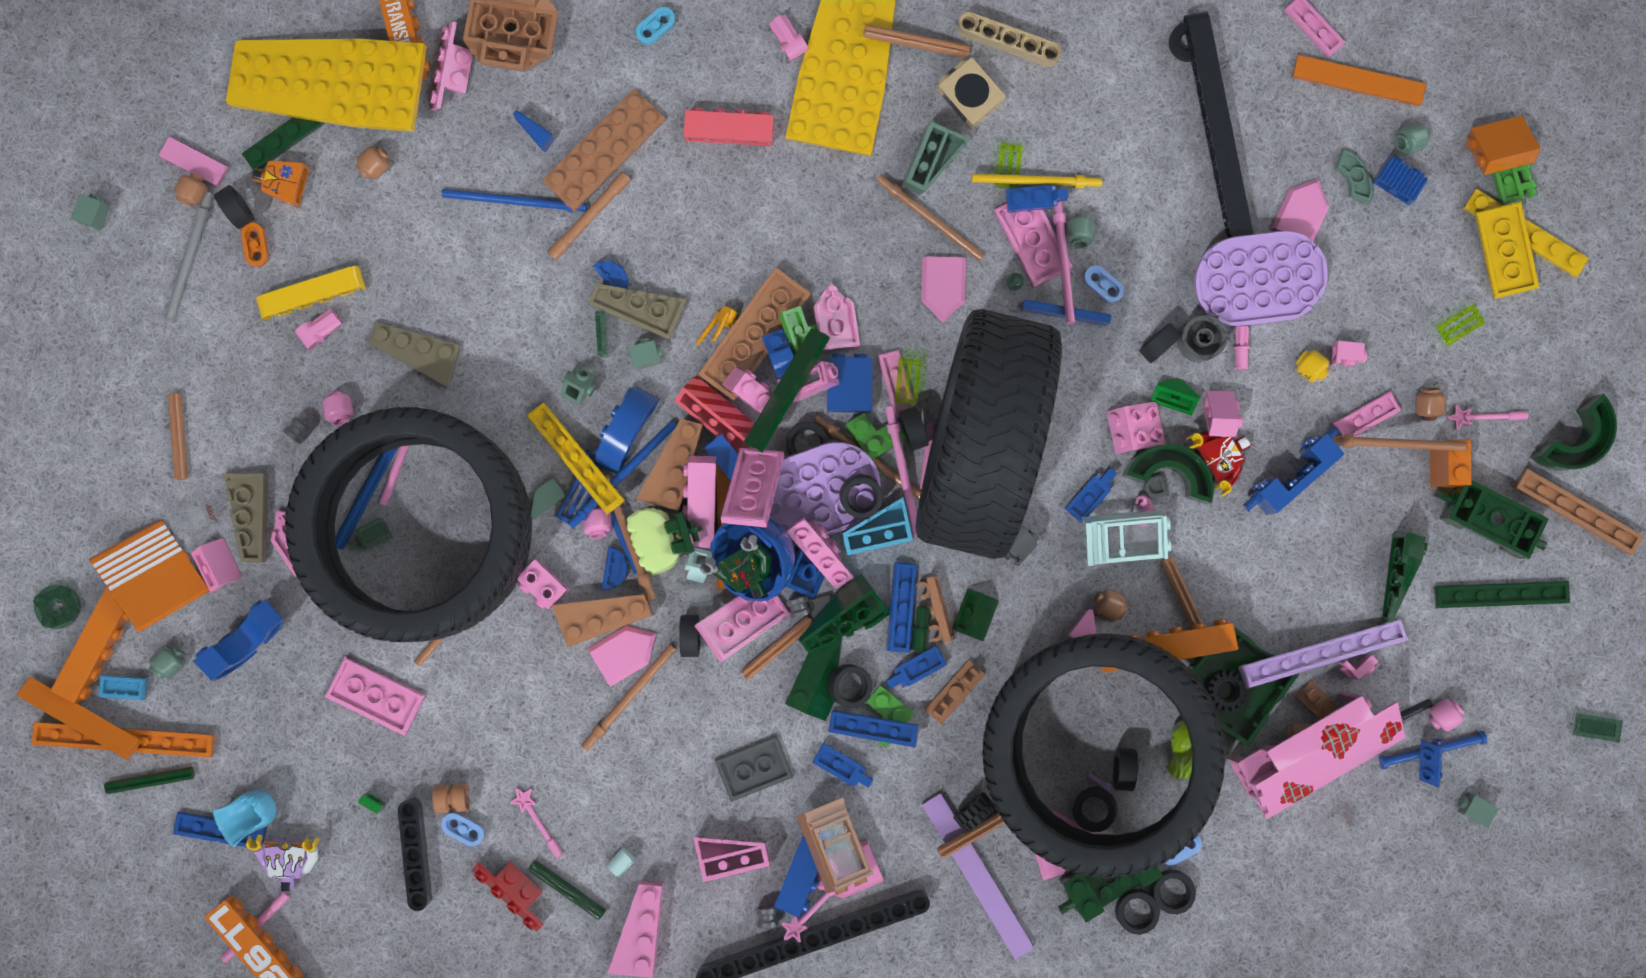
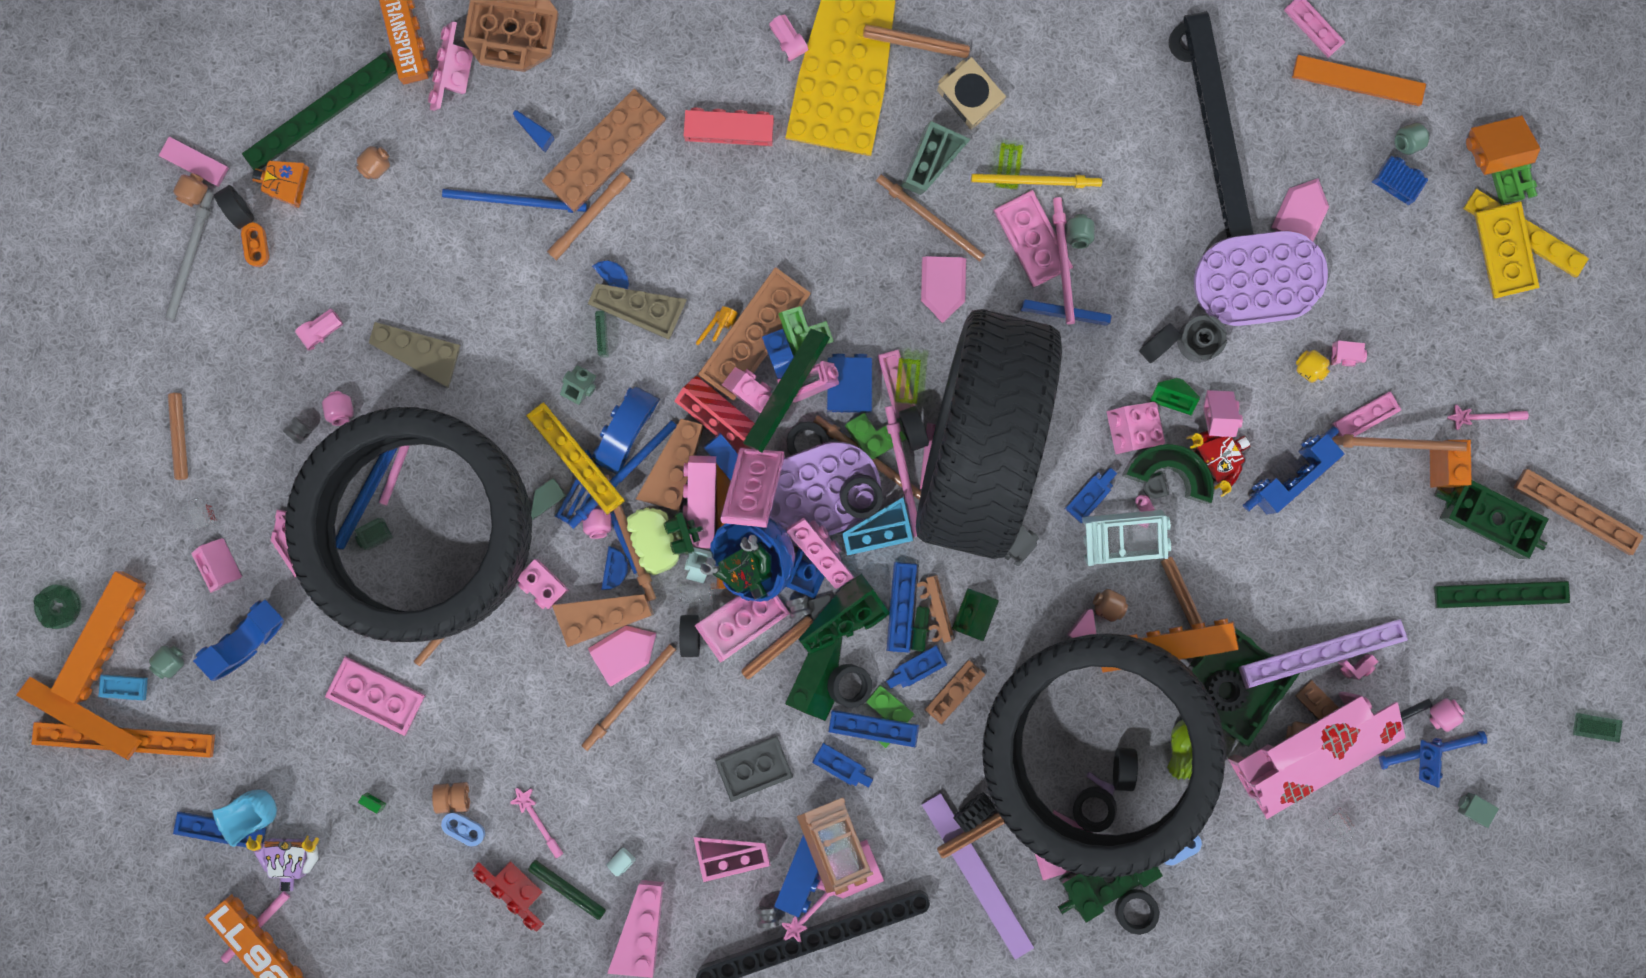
sand green brick [70,193,110,230] -> none
orange piece [88,519,209,633] -> none
dark green axle [104,767,195,794] -> none
dark tan wing [222,473,268,563] -> none
yellow wing [226,39,427,132] -> none
yellow beam [255,266,366,320] -> none
black beam [398,798,432,911] -> none
sand green brick [628,338,664,370] -> none
medium azure plate [636,7,675,45] -> none
bright pink tile [813,283,860,350] -> none
tan beam [957,12,1062,67] -> none
blue hinge [1005,185,1069,213] -> none
clear green hinge [1006,273,1024,291] -> none
light blue plate [1084,265,1124,303] -> none
black tyre [1151,869,1196,915] -> none
bright pink axle [1233,325,1251,370] -> none
sand green tile [1335,148,1373,205] -> none
dark green wedge [1381,533,1427,623] -> none
nougat head [1415,387,1446,421] -> none
clear neon green tile [1435,305,1486,346] -> none
dark green brick [1530,393,1617,471] -> none

